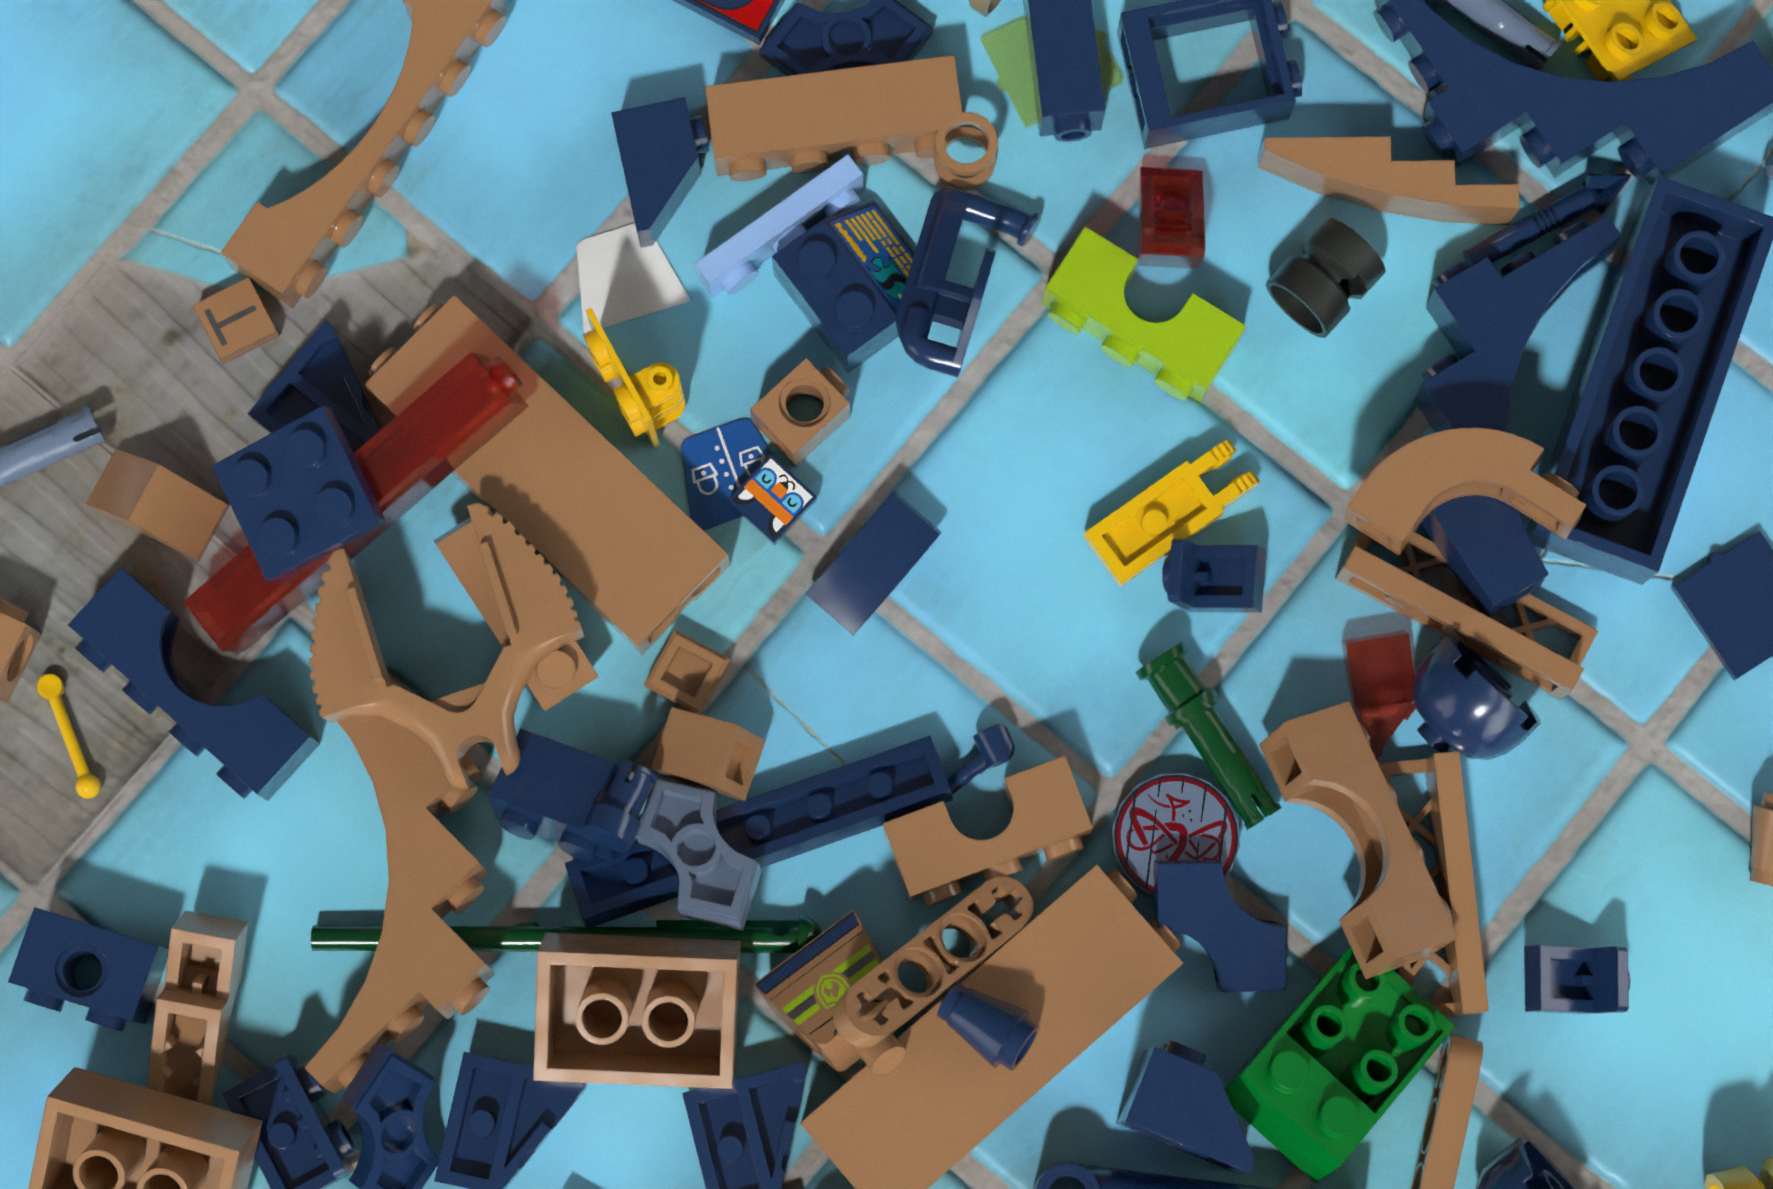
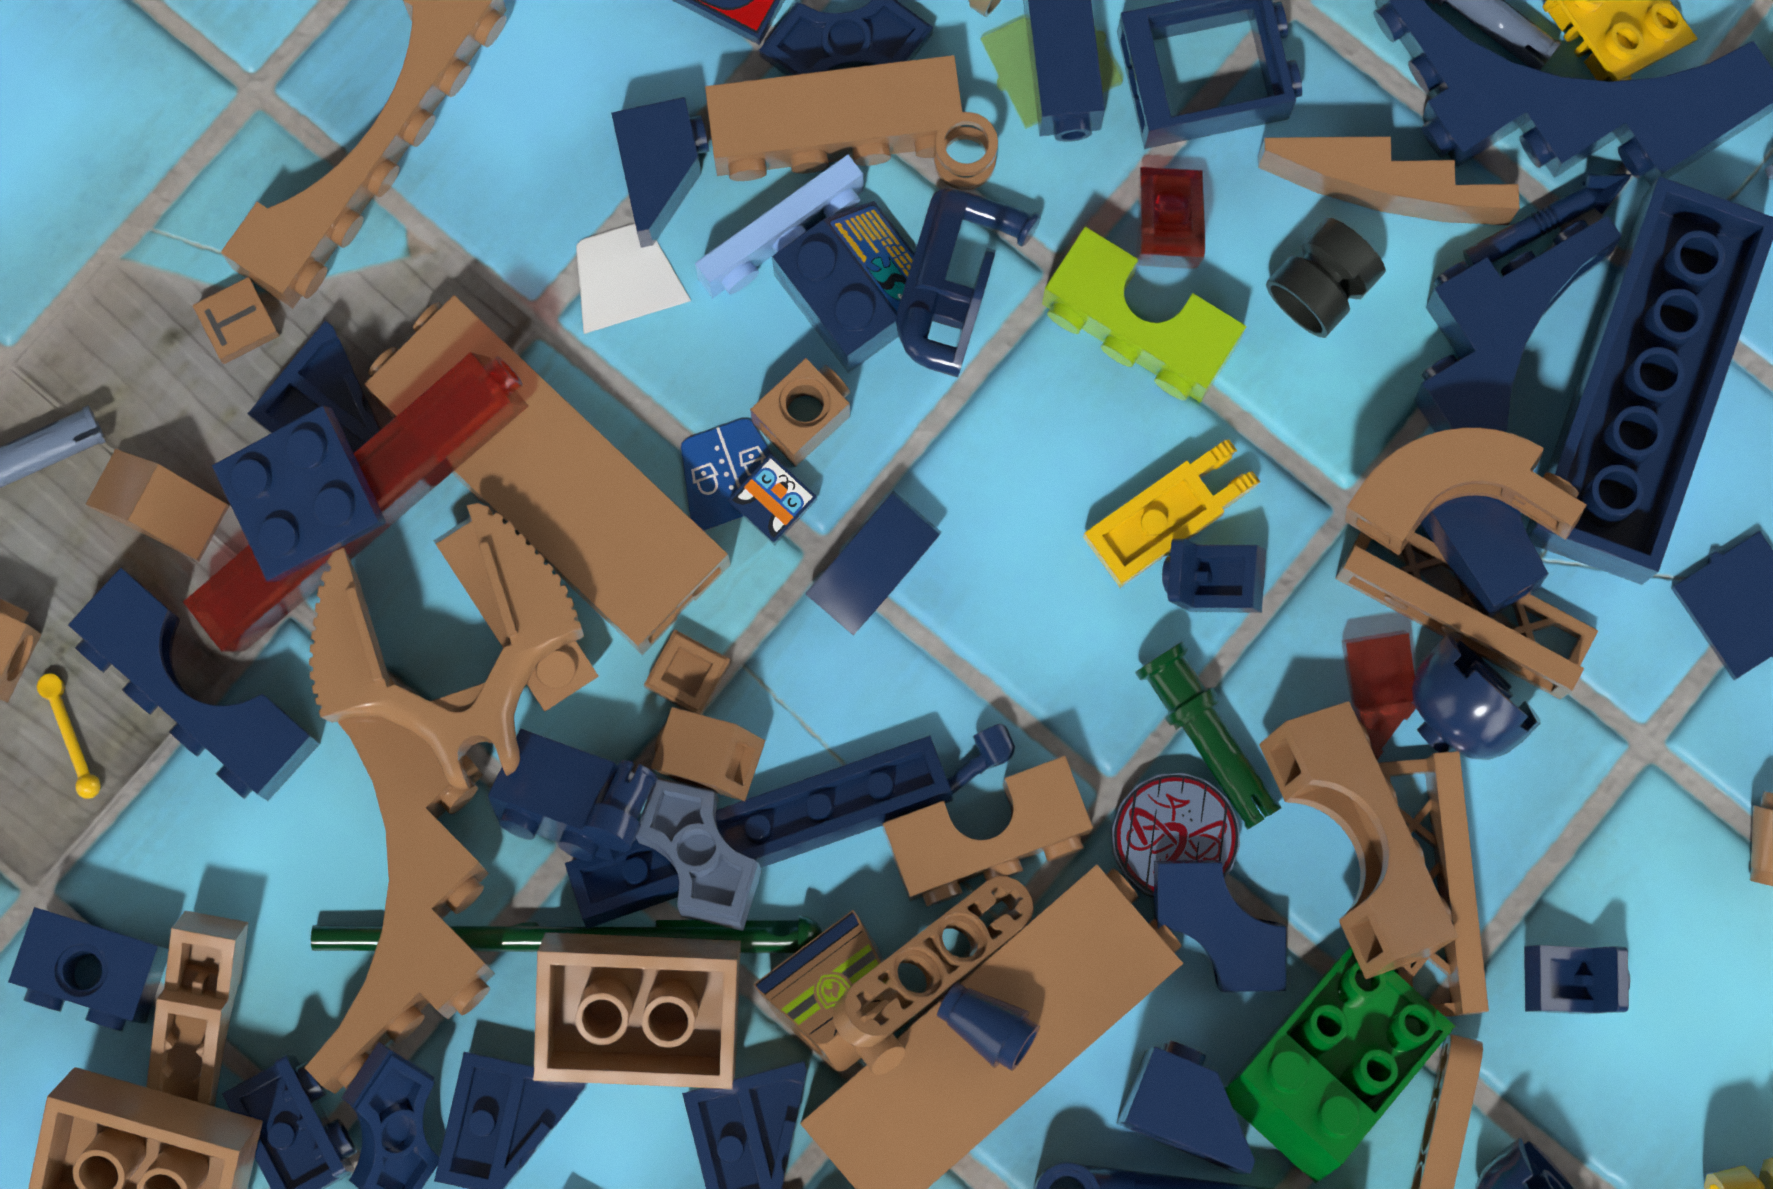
yellow hinge [583,308,685,448] -> none

